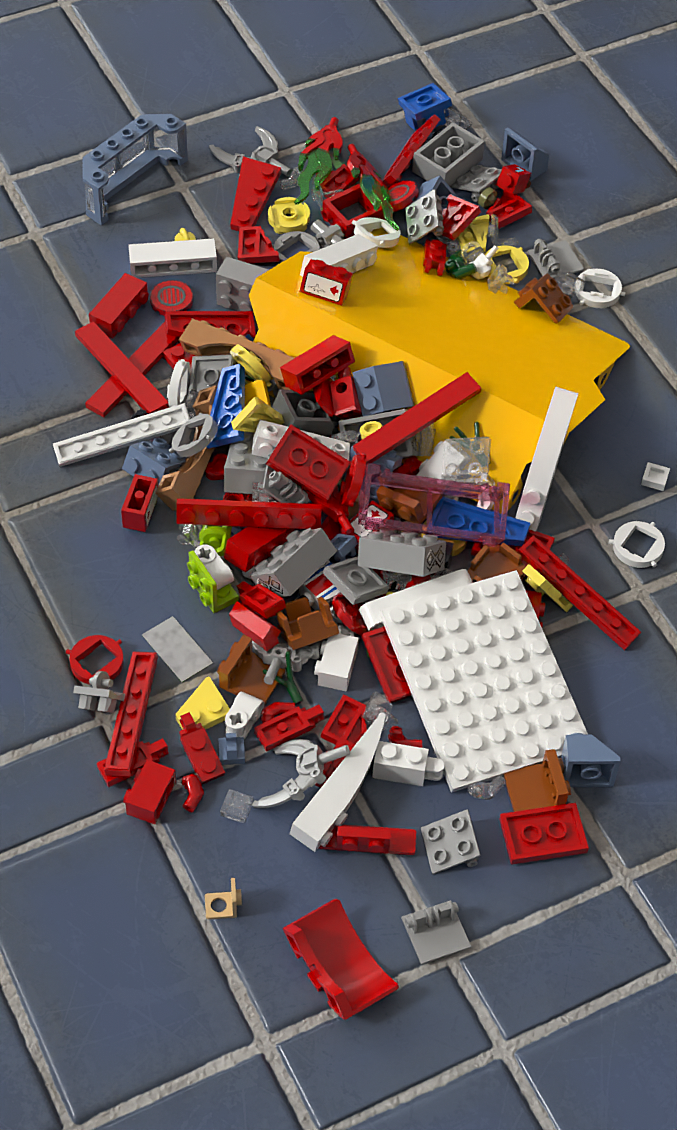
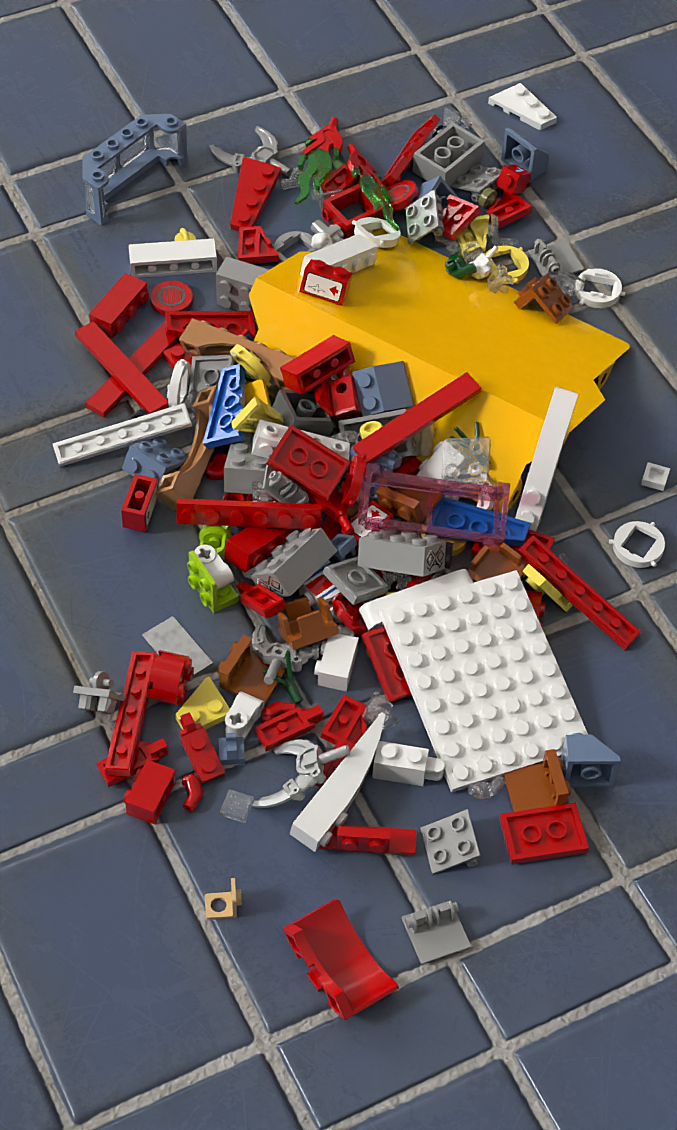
red piece [66,635,124,685] -> none
light grey piece [169,413,218,457] -> none
clear tile [176,524,203,548] -> none
red piece [229,601,281,651] -> none
light yellow plate [268,197,310,234] -> none
red arm [388,726,422,748] -> none
blue panel [398,83,452,130] -> none
red hinge [423,239,447,276] -> none
none -> red brick [147,650,194,705]
none -> white piece [311,232,333,250]
none -> white wing [488,83,557,130]

